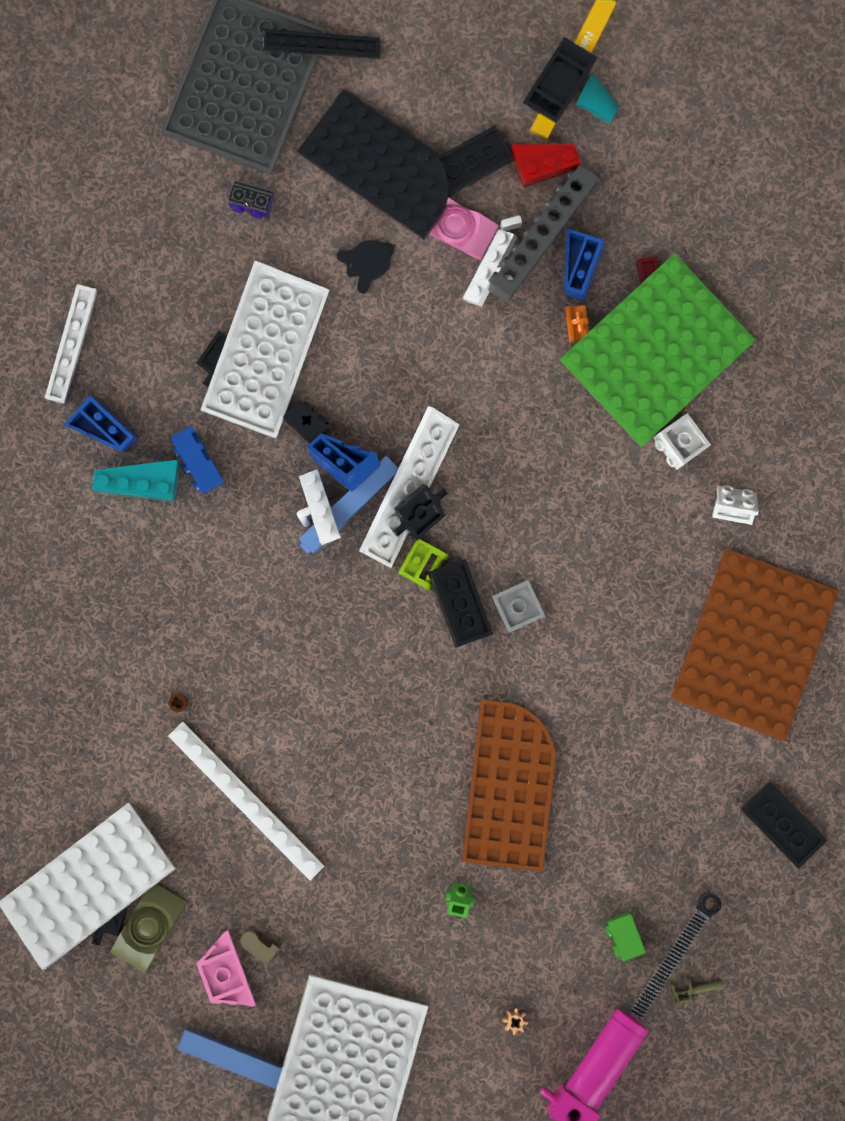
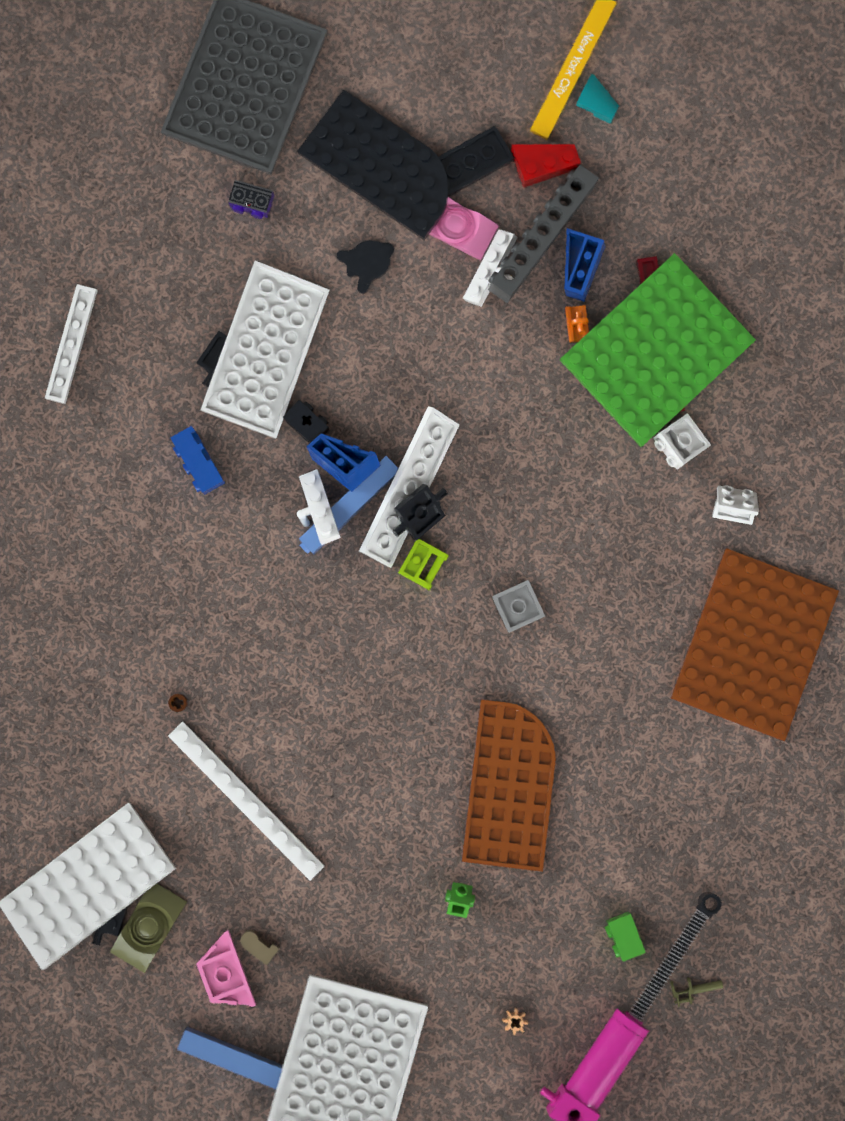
blue wedge [64,395,140,452] -> none
teal wedge [92,460,180,502] -> none
black tile [262,29,380,59] -> none
black plate [428,559,493,648] -> none
white tile [500,215,522,231] -> none
black slope [523,37,598,124] -> none
black plate [740,781,827,869] -> none

